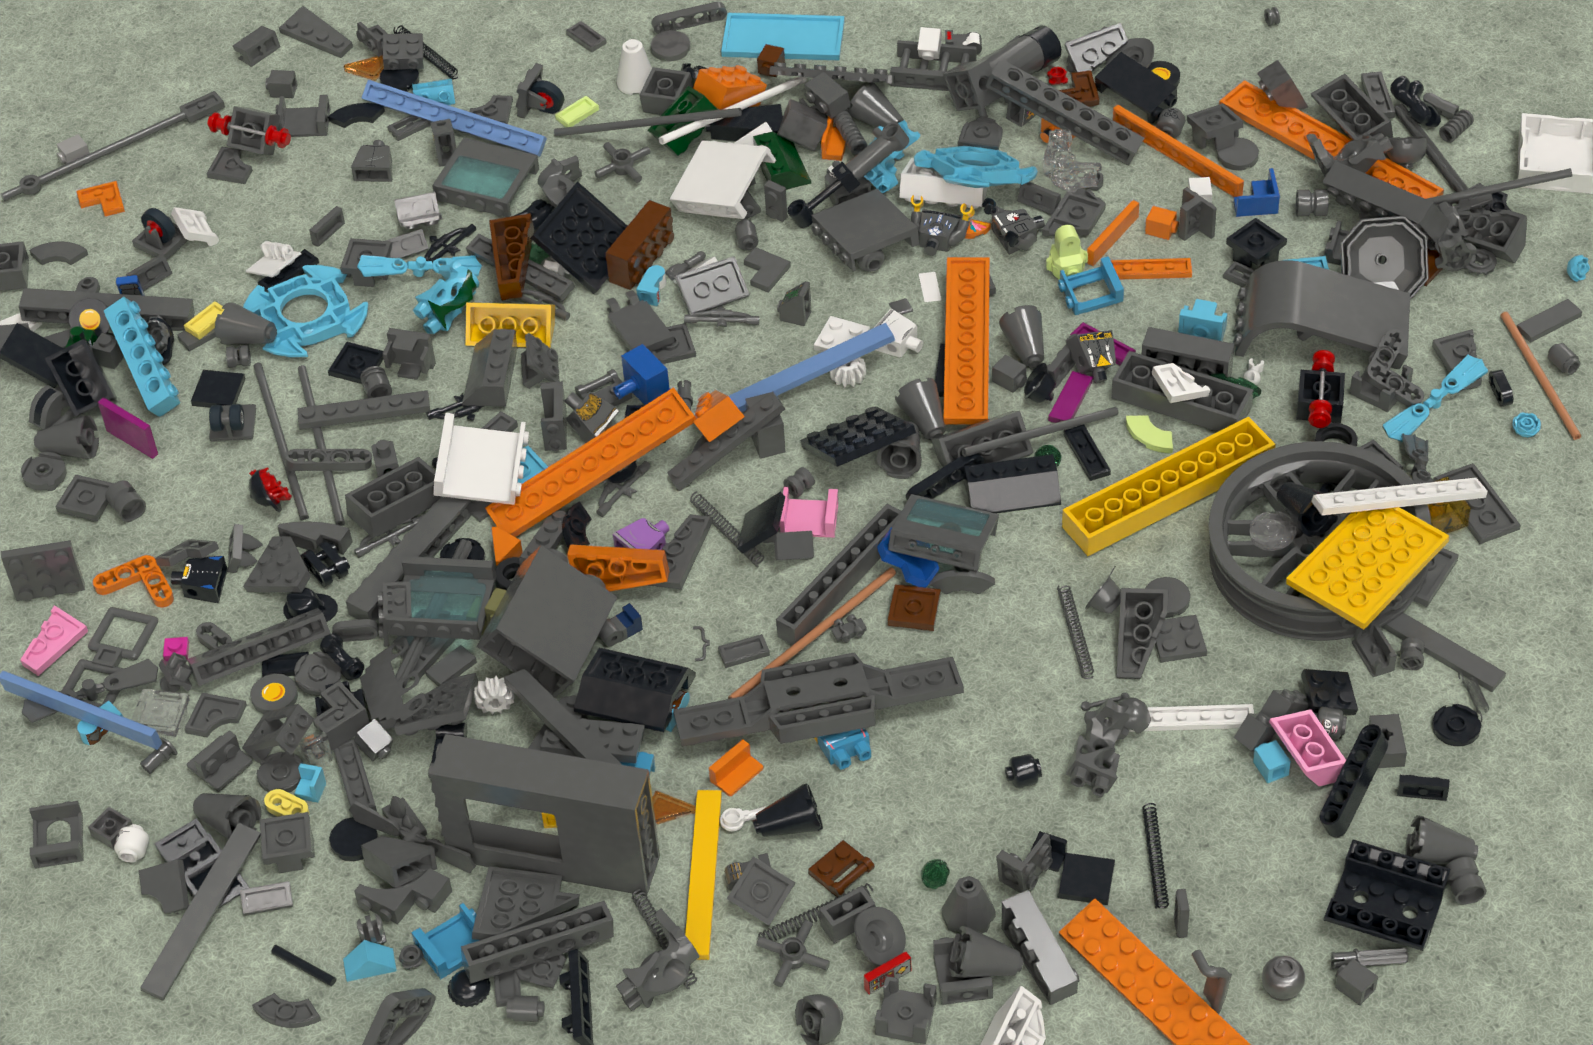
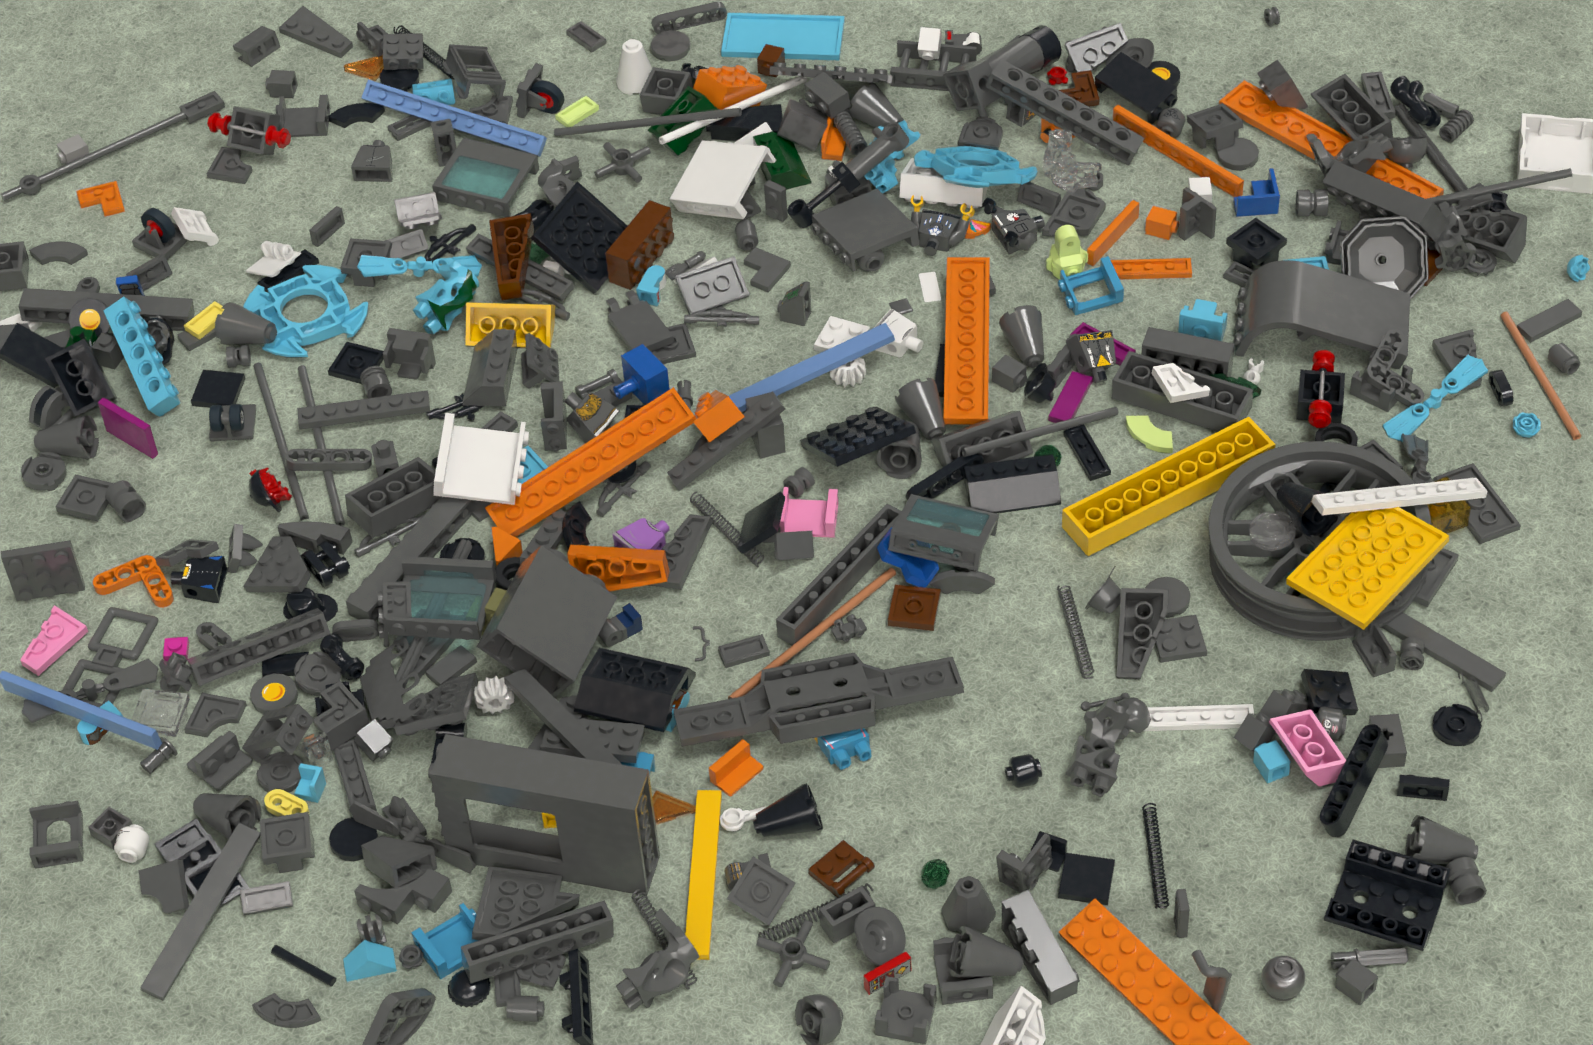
none -> dark grey piece [442,44,506,100]

